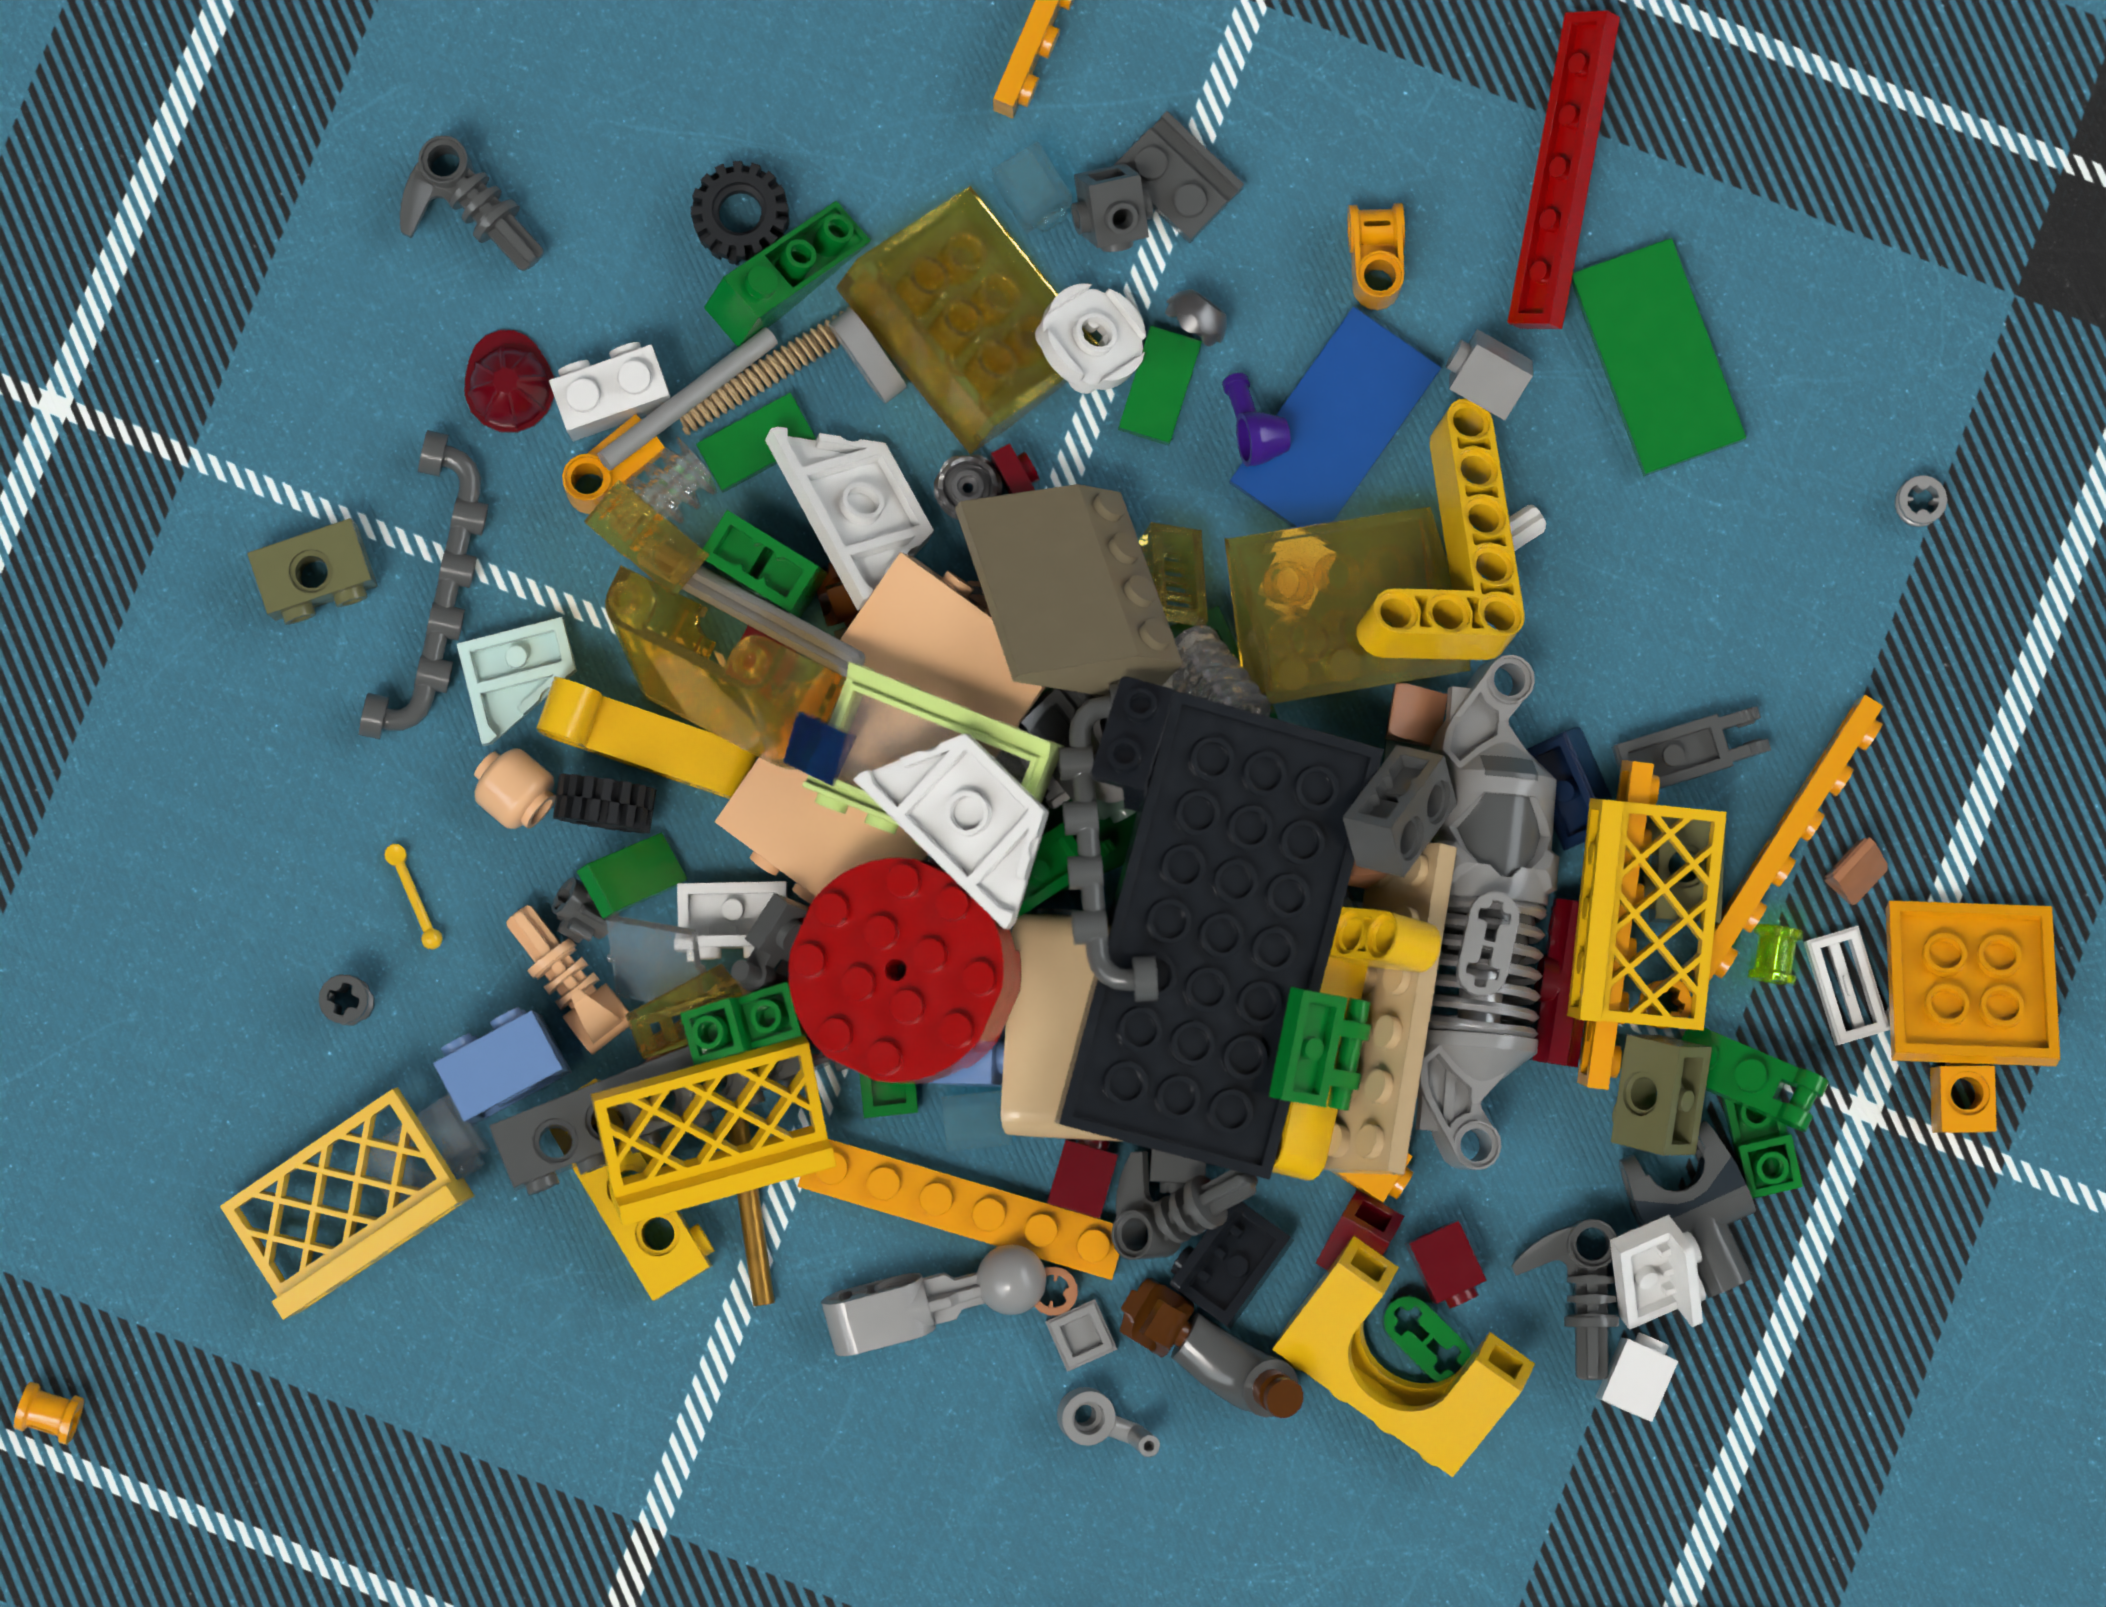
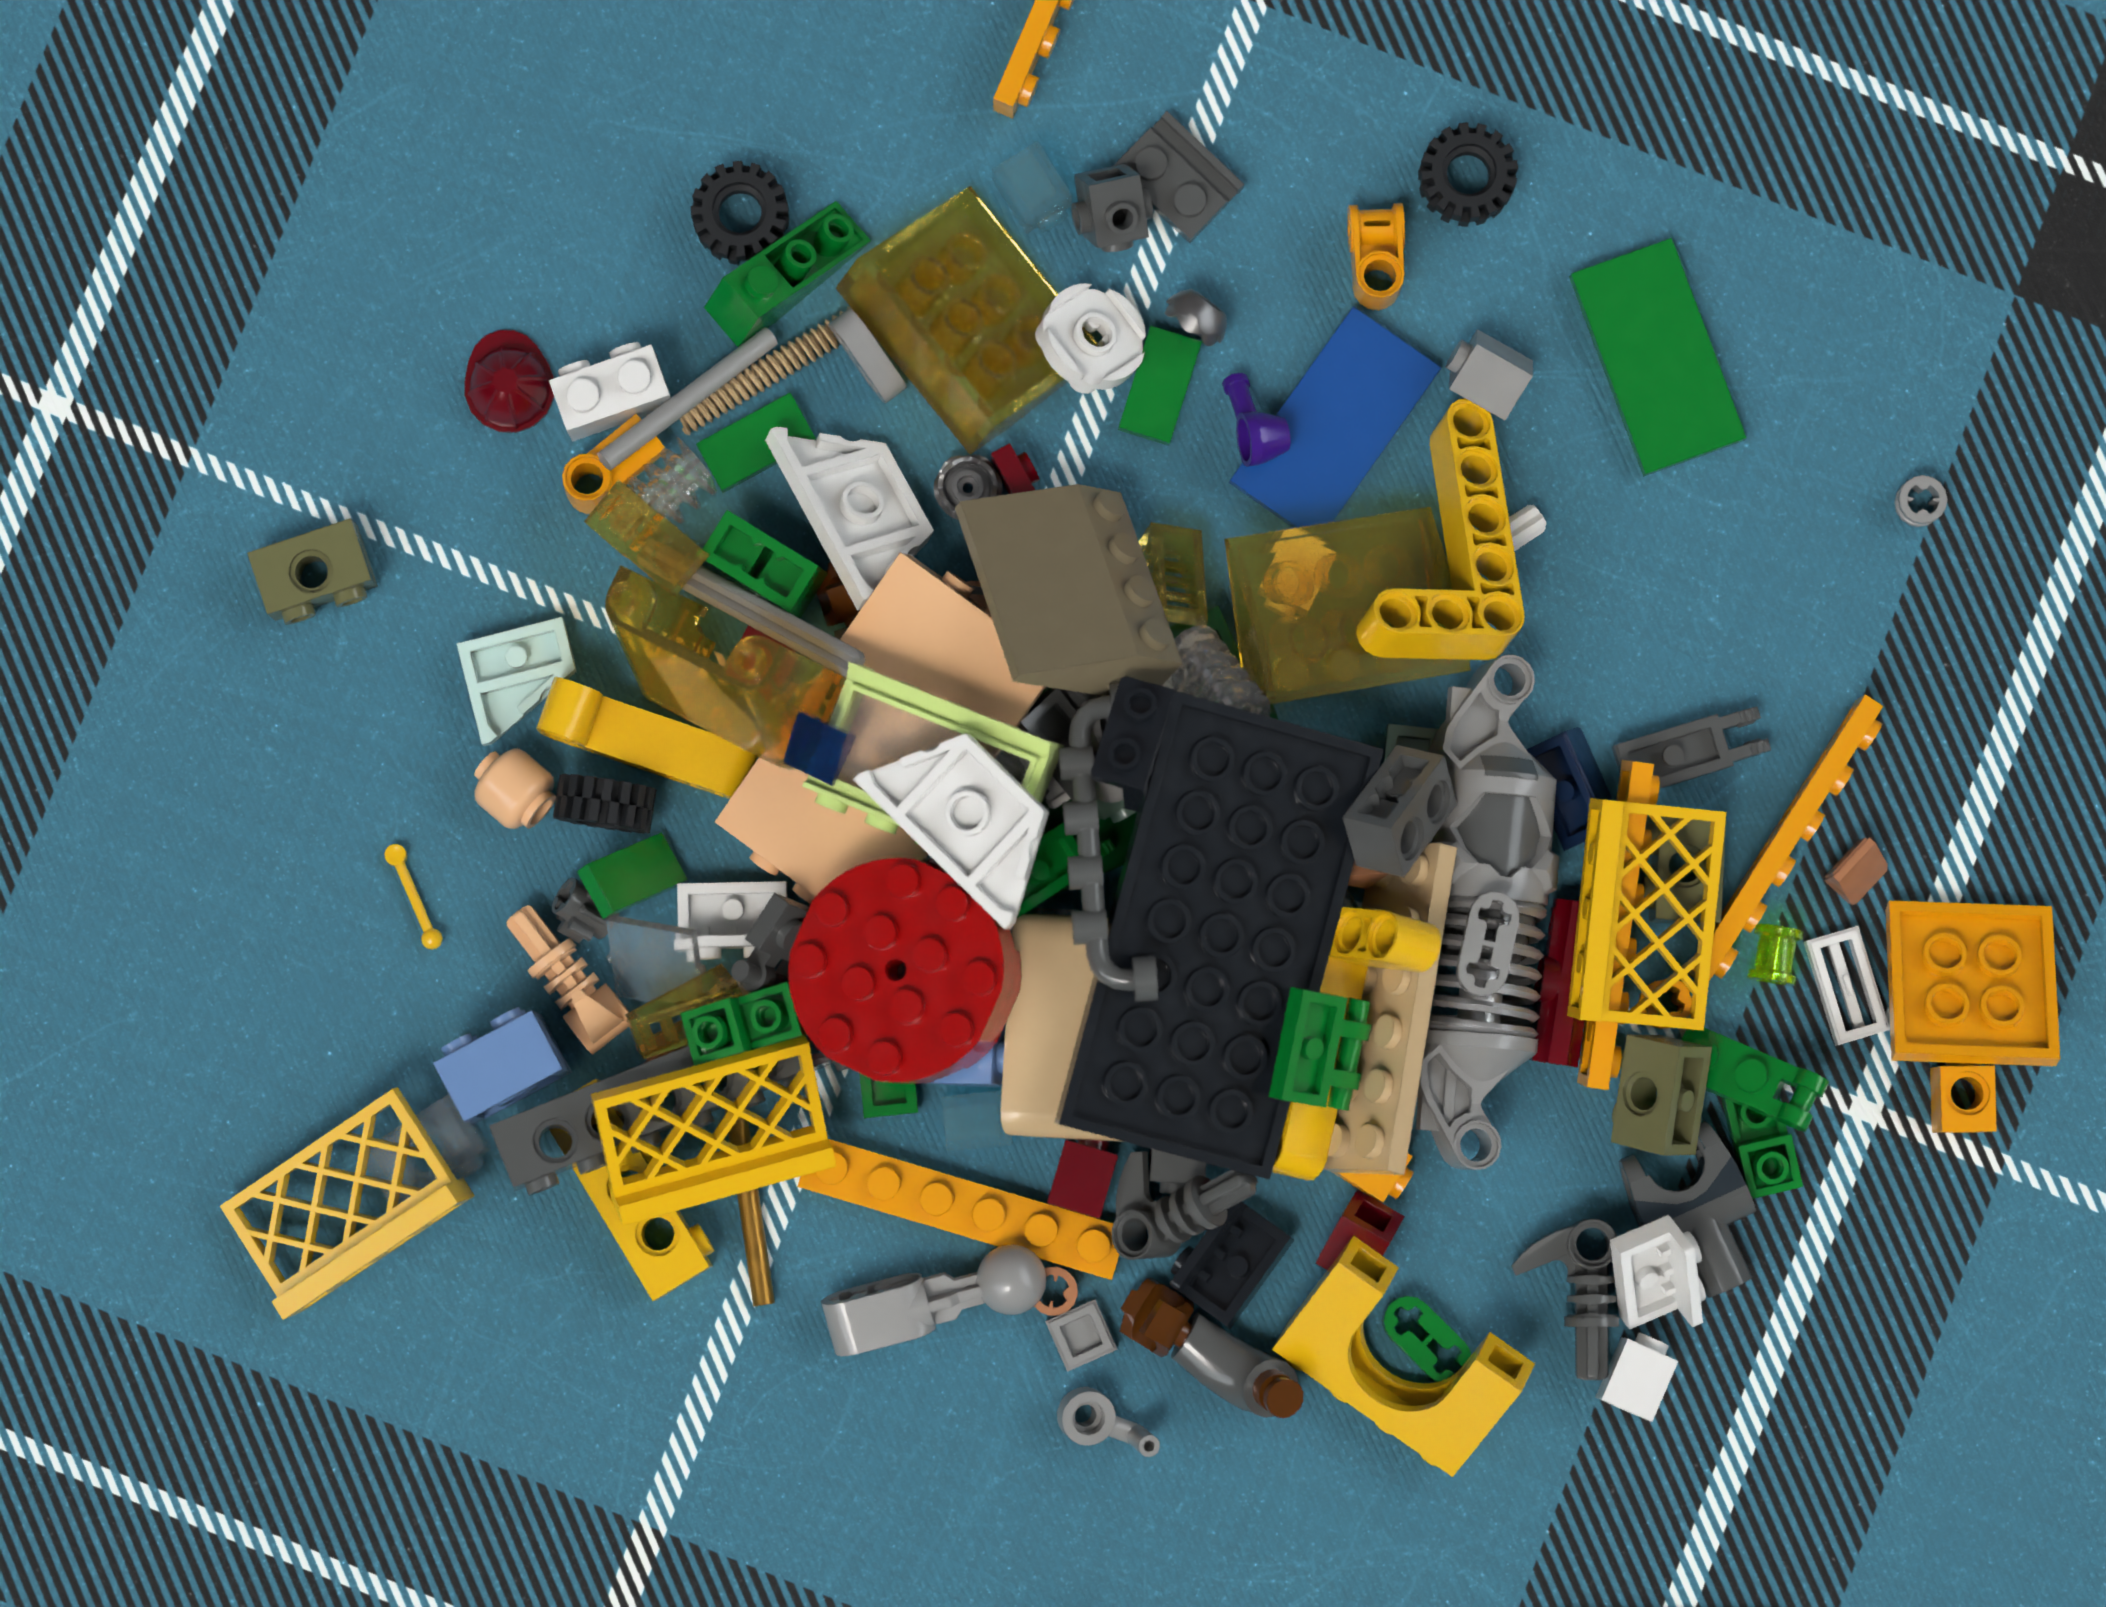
light orange bush [14,1382,84,1445] -> none
dark grey bush [318,975,375,1026] -> none
dark grey bar [358,430,489,740] -> none
dark grey piece [400,136,544,271] -> none
nougat slope [1385,681,1447,747] -> none
dark red brick [1405,1220,1487,1309] -> none
red plate [1507,10,1620,329] -> none
none -> black tyre [1418,122,1518,227]

